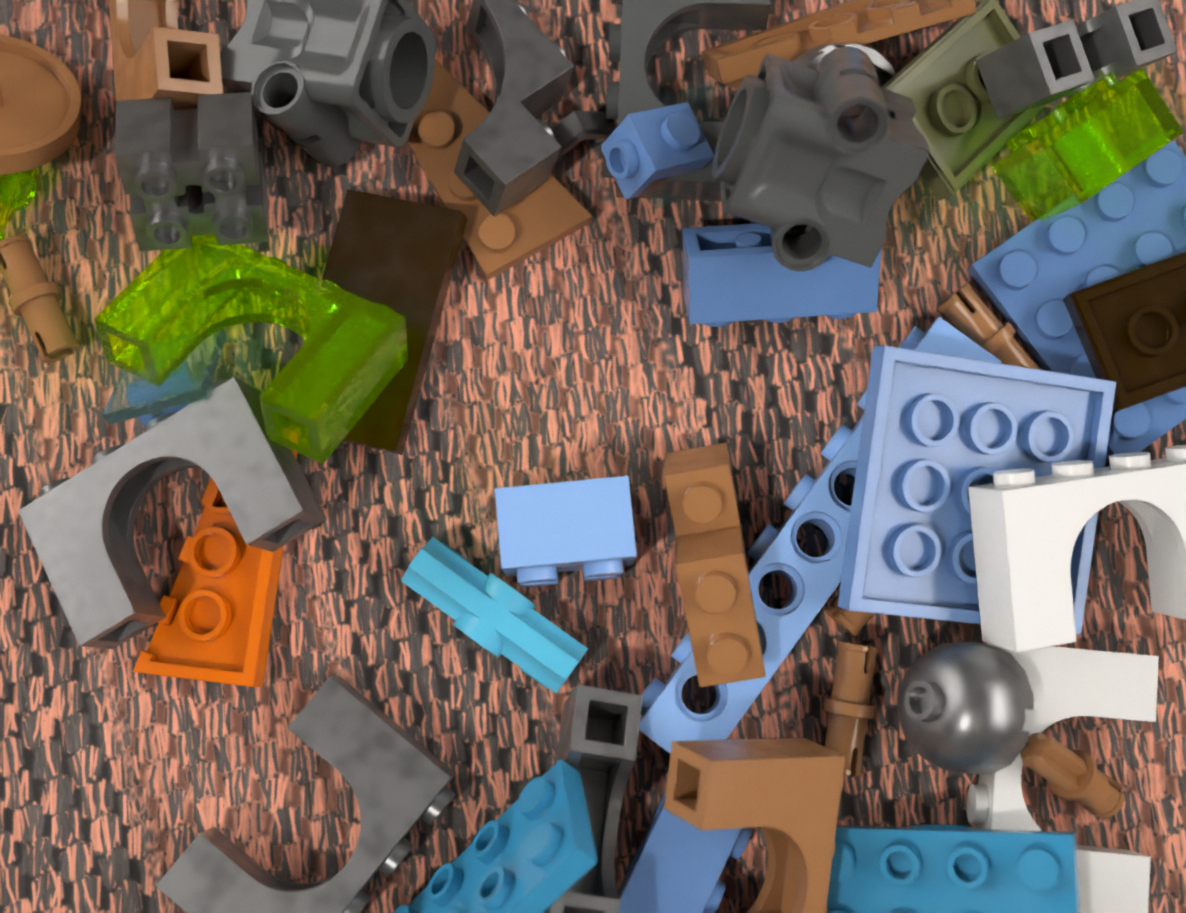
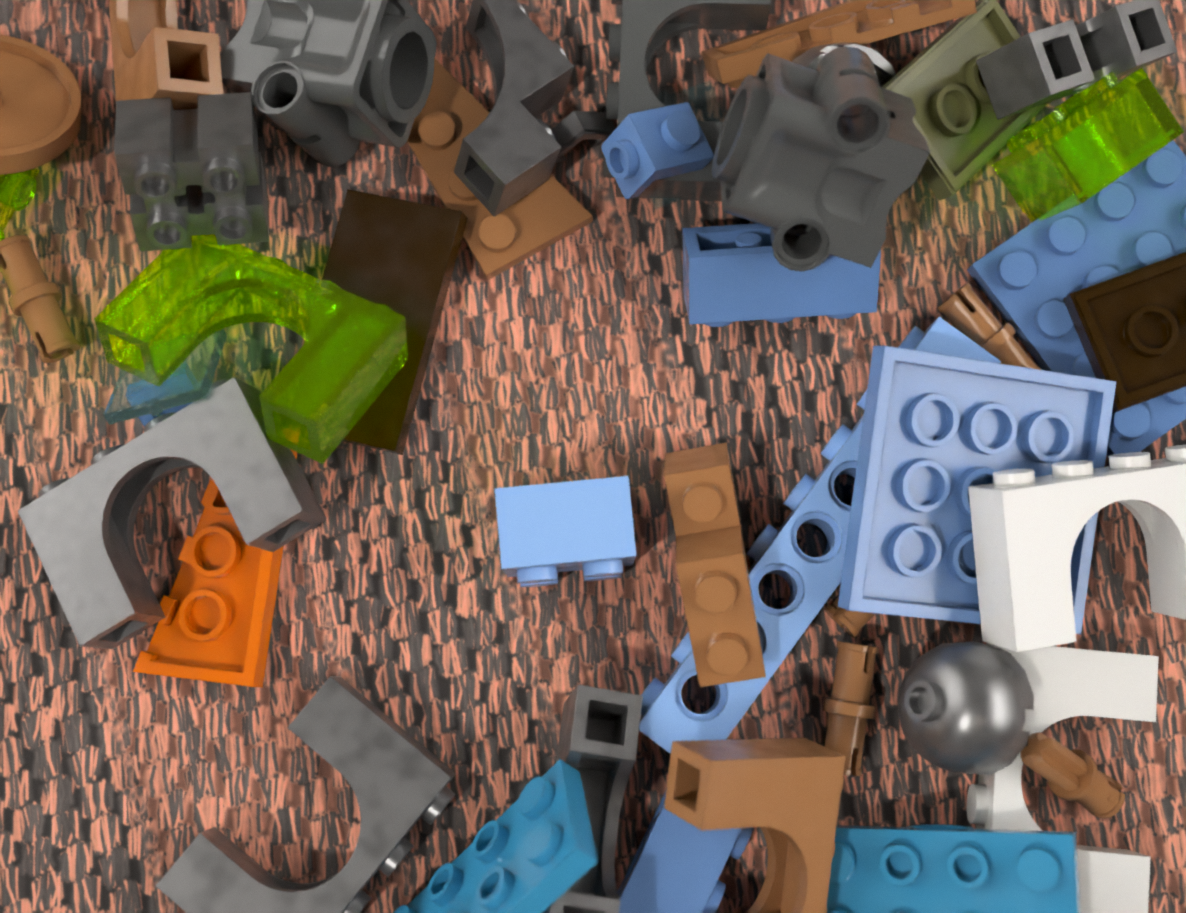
medium azure piece [400,537,588,694] -> none

